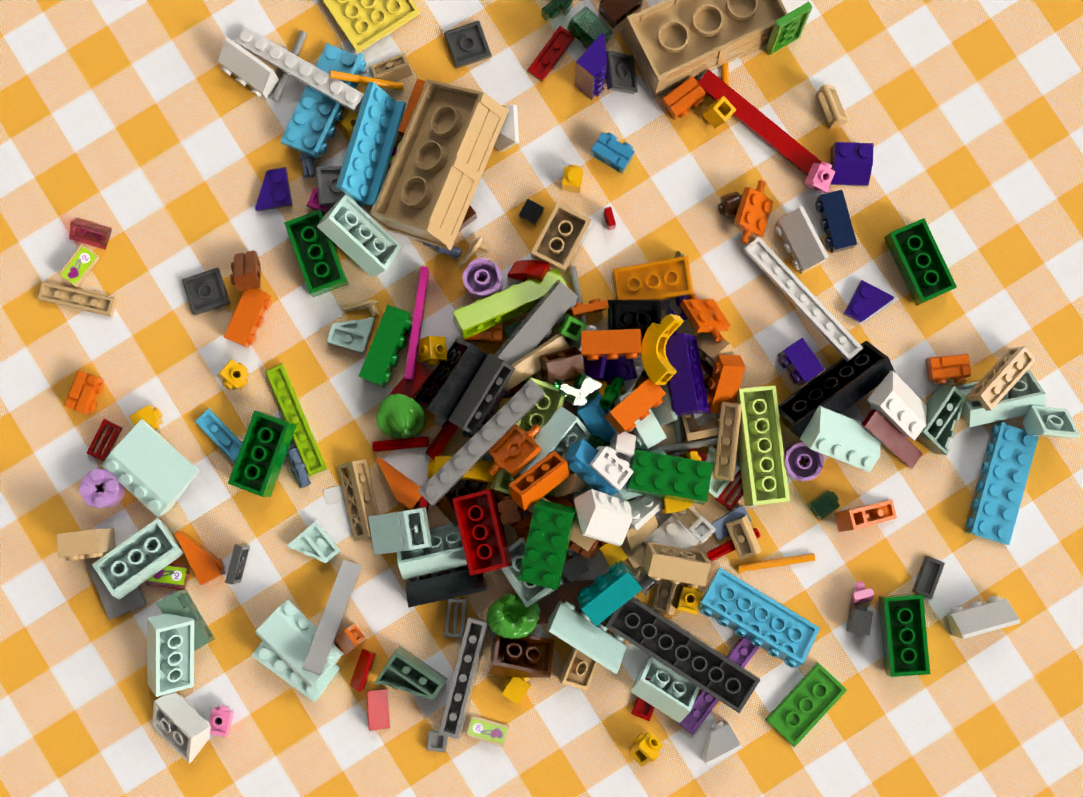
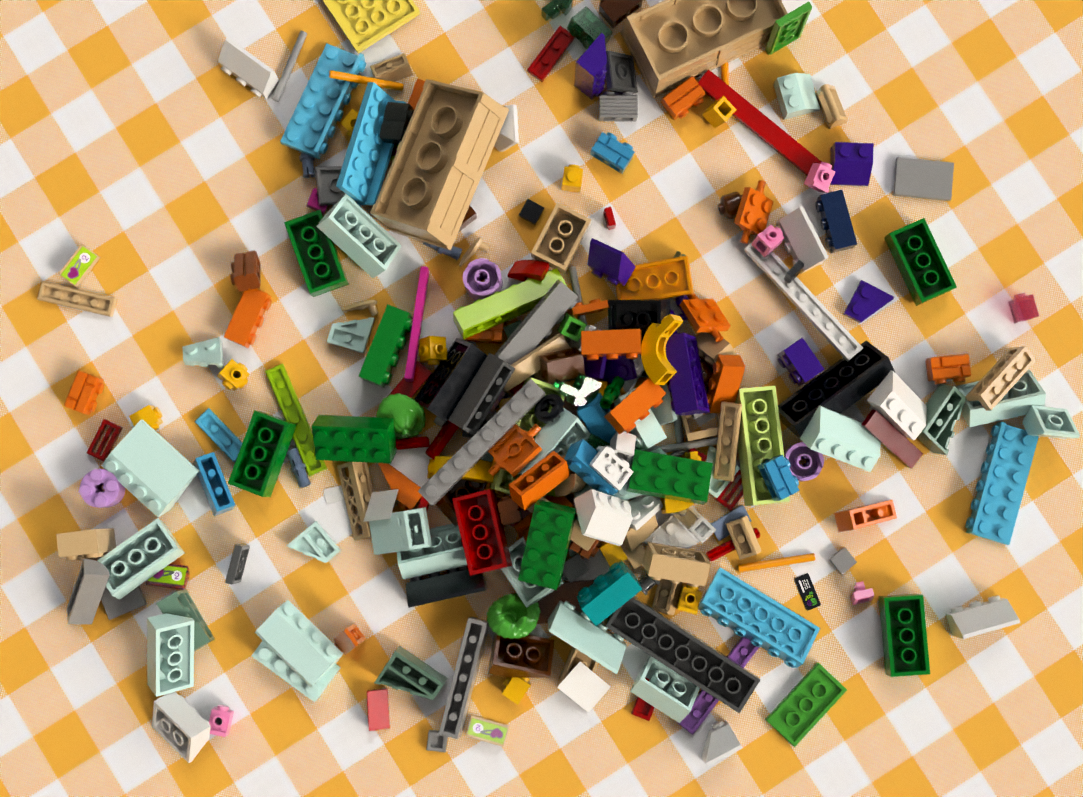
clear pink slope [69,218,112,250] -> none
orange slope [174,531,226,585] -> none
dark grey tile [182,267,231,316] -> none
white plate [234,26,364,113] -> none
dark purple wing [255,167,293,212] -> none
light grey tile [302,559,361,676] -> none
red slope [350,649,376,692] -> none
dark grey tile [444,20,492,69] -> none
light grey tile [444,598,467,638] -> none
yellow brick [628,731,663,767] -> none
clear green brick [807,490,840,520] -> none
dark grey brick [846,605,873,635] -> none
dark grey tile [912,556,945,599] -> none
none -> light grey brick [67,559,110,625]
none -> light aqua wing [182,337,224,369]
none -> dark azure brick [193,452,235,516]
none -> green brick [312,415,397,464]
none -> white sticker [363,489,399,522]
none -> pearl dark grey brick [380,102,414,144]
none -> black gear [535,394,565,424]
none -> white sticker [557,662,611,712]
none -> dark purple slope [587,238,635,286]
none -> light grey brick [599,92,638,122]
none -> bright pink brick [751,225,784,257]
none -> dark azure brick [757,455,800,501]
none -> light aqua slope [773,73,820,120]
none -> black tile [784,260,804,283]
none -> black sticker [794,573,821,610]
none -> light grey tile [829,547,857,575]
none -> light grey tile [893,157,954,201]
none -> clear pink brick [1008,293,1039,324]

